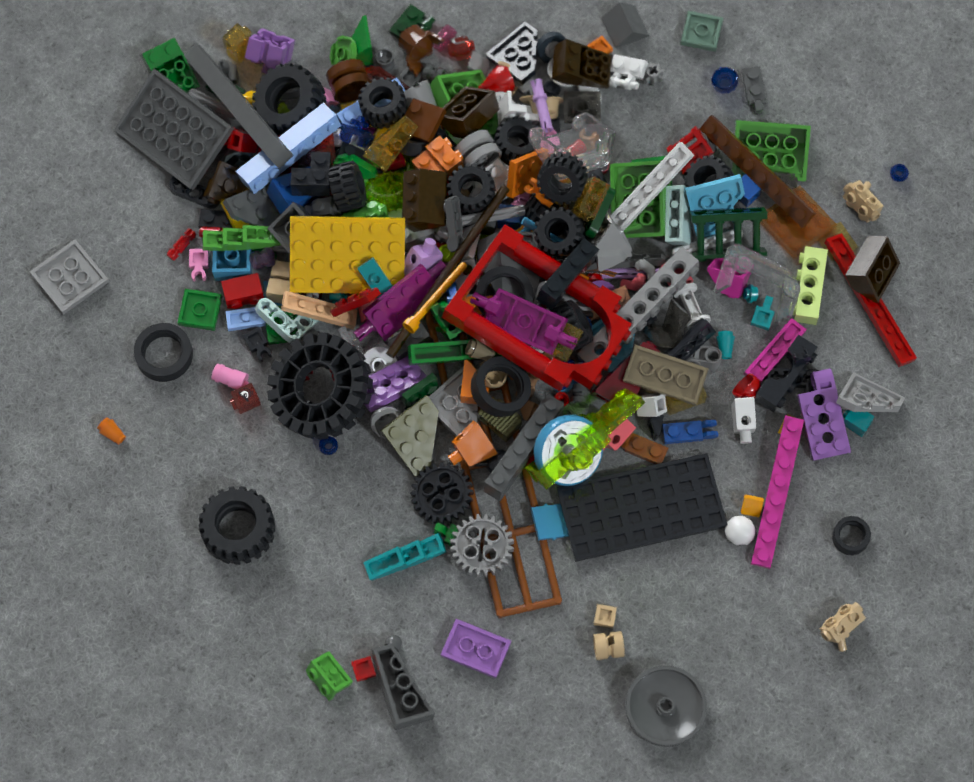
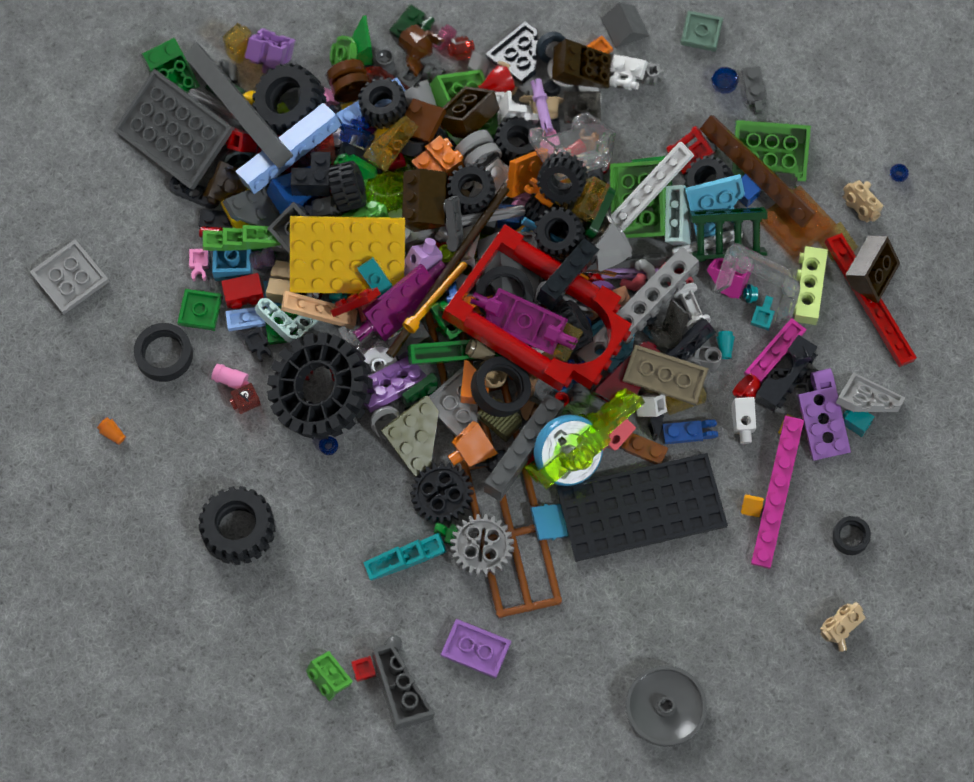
red axle [167,228,196,261] -> none
tan wheel [593,631,625,660] -> none
tan plate [594,604,617,628] -> none
white hair [724,516,756,546] -> none

